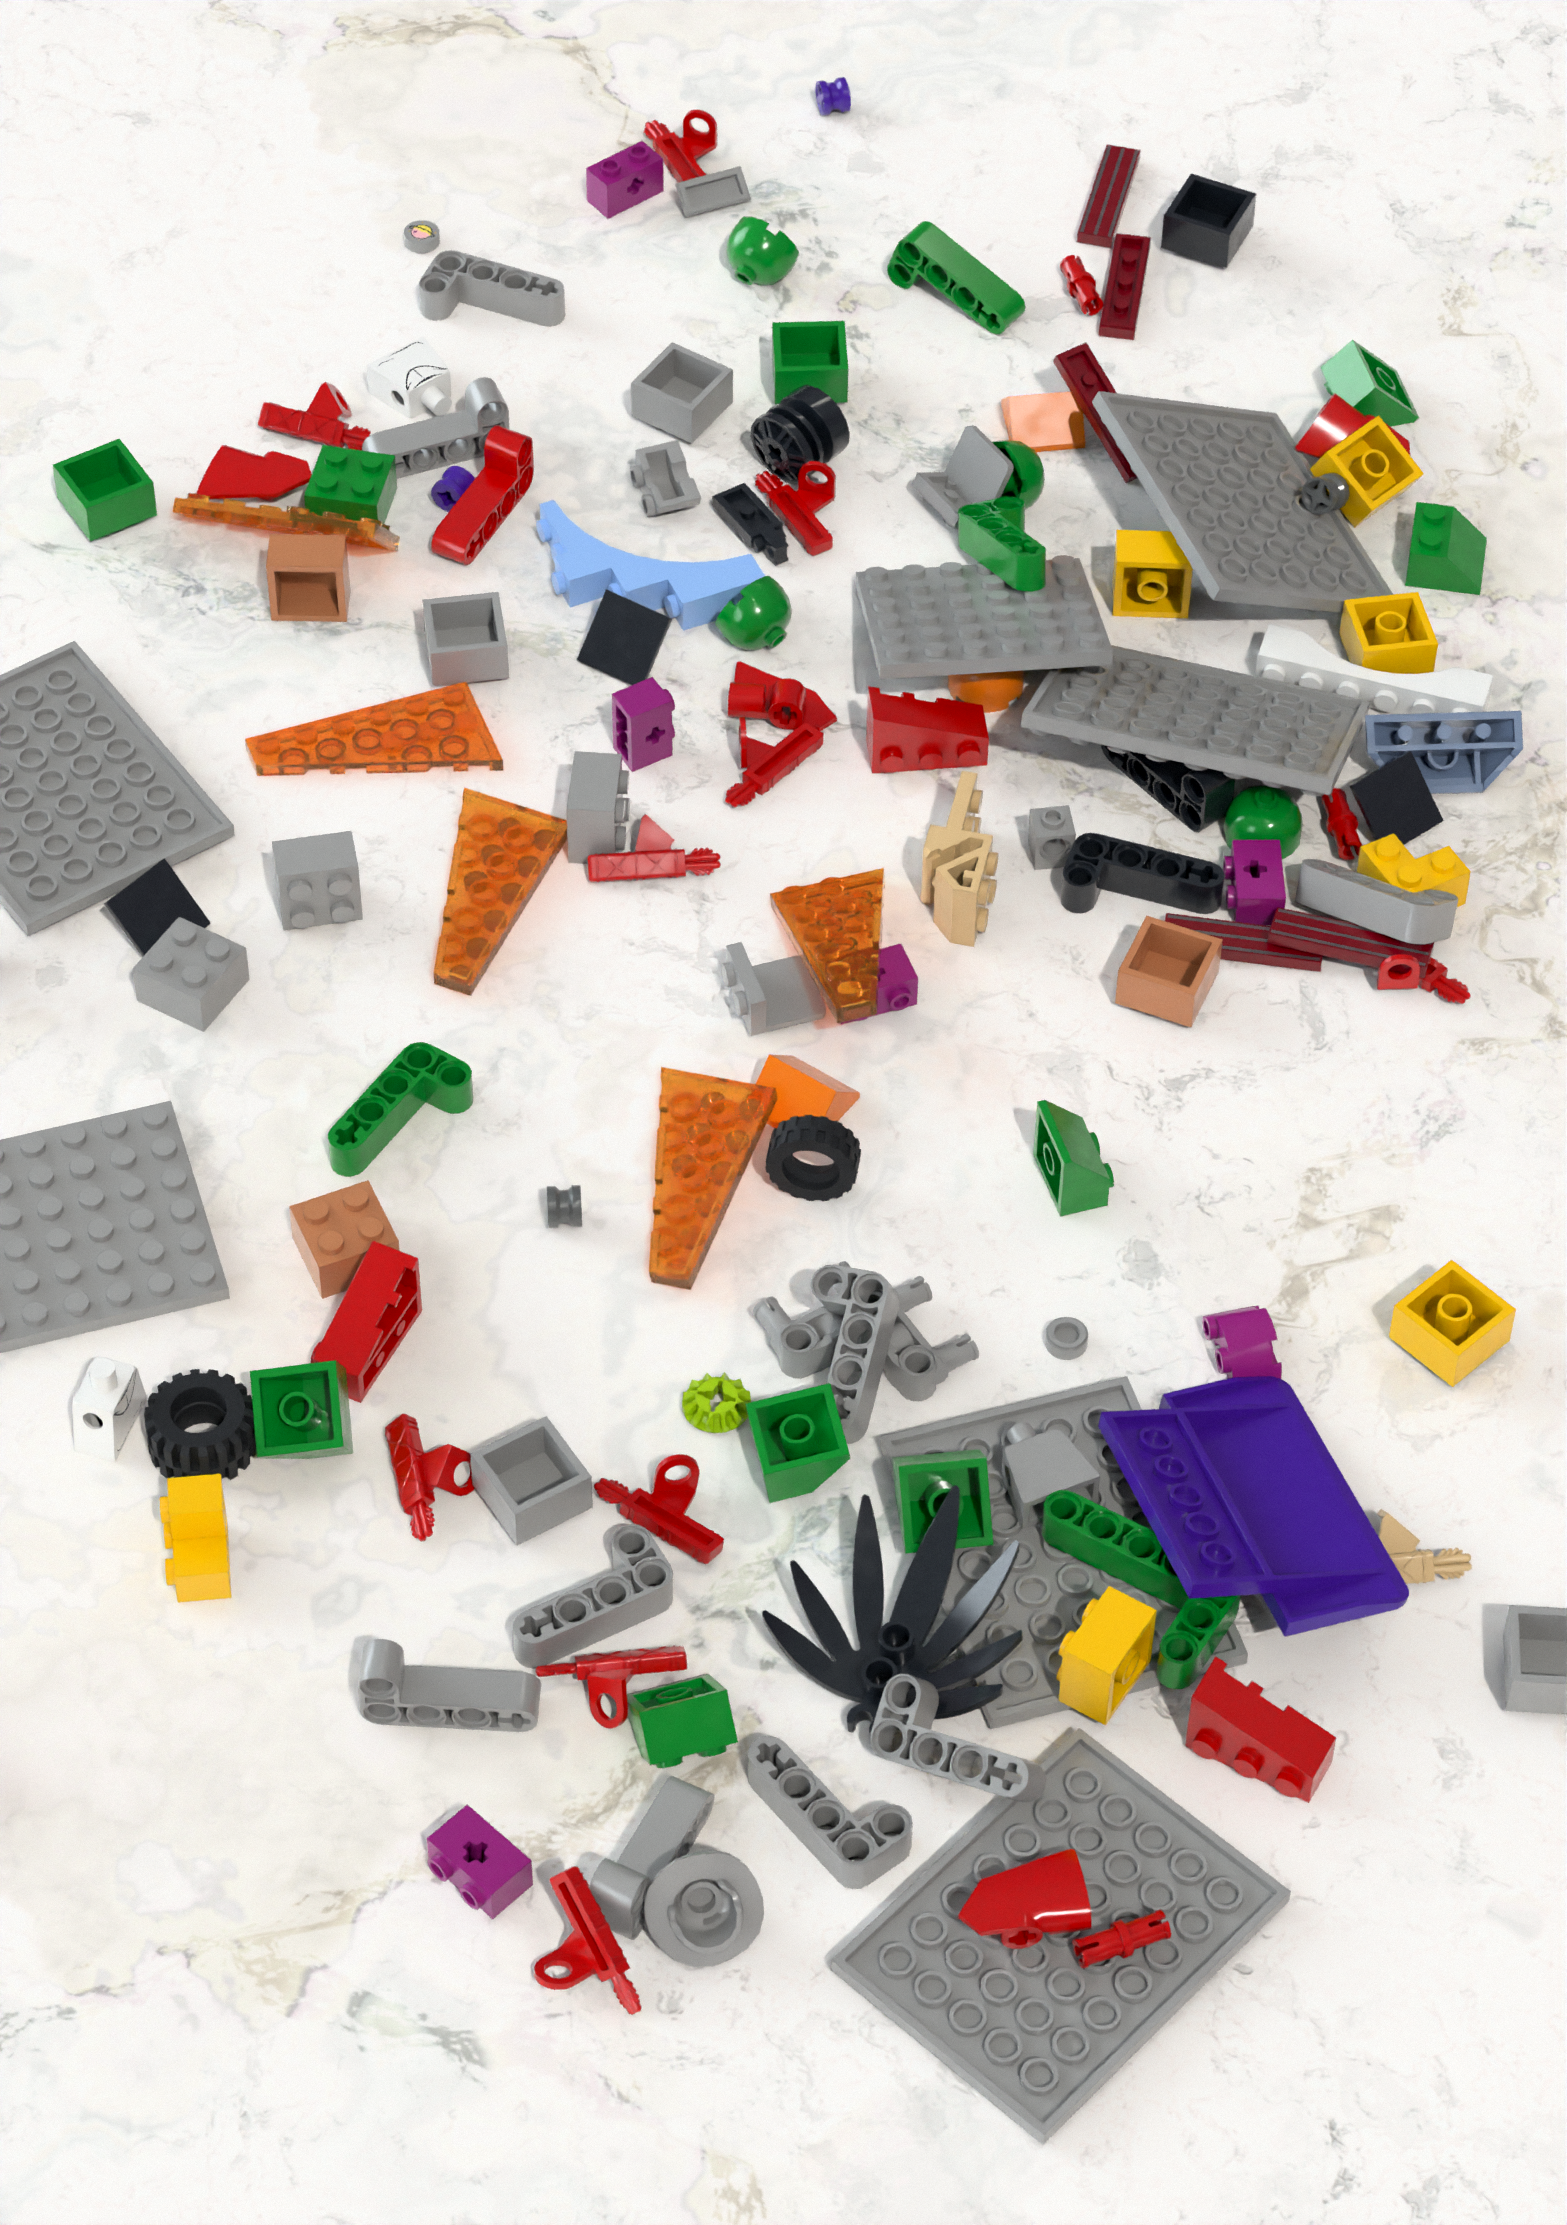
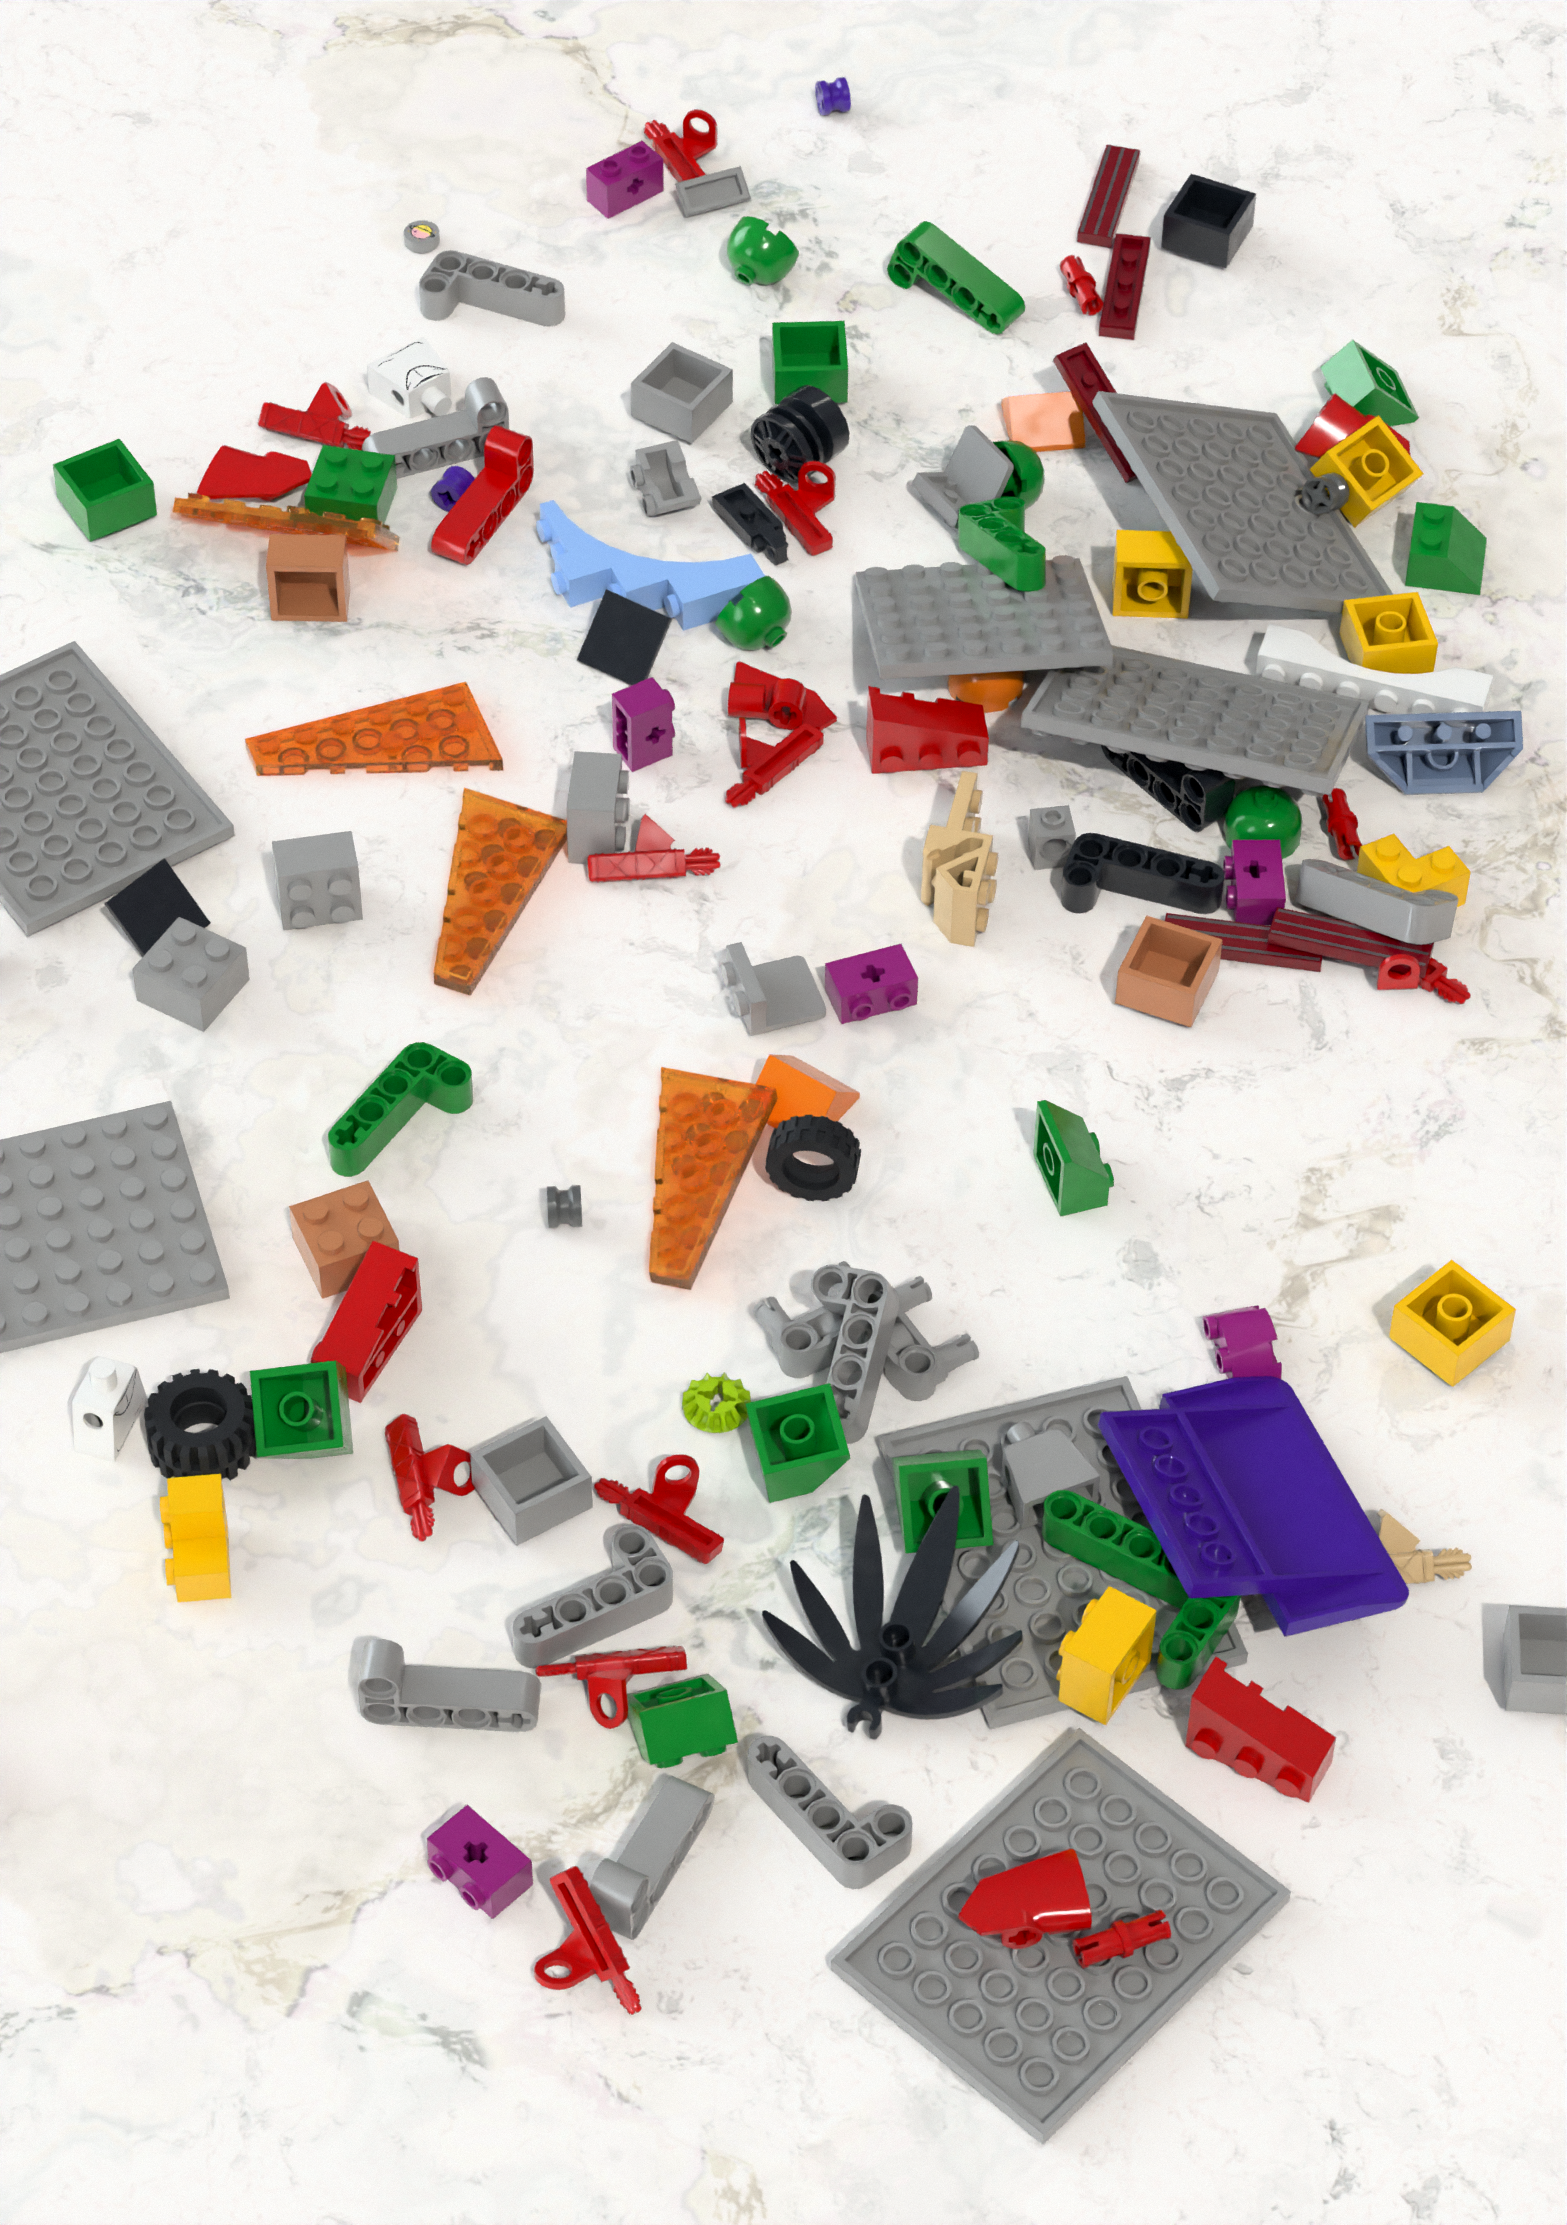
light grey piece [422,592,509,686] -> none
light grey hat [644,1850,764,1967] -> none
clear orange wing [770,868,885,1023] -> none
light grey beam [870,1674,1046,1803] -> none
light grey tile [1045,1317,1088,1360] -> none
black piece [1349,751,1444,845] -> none

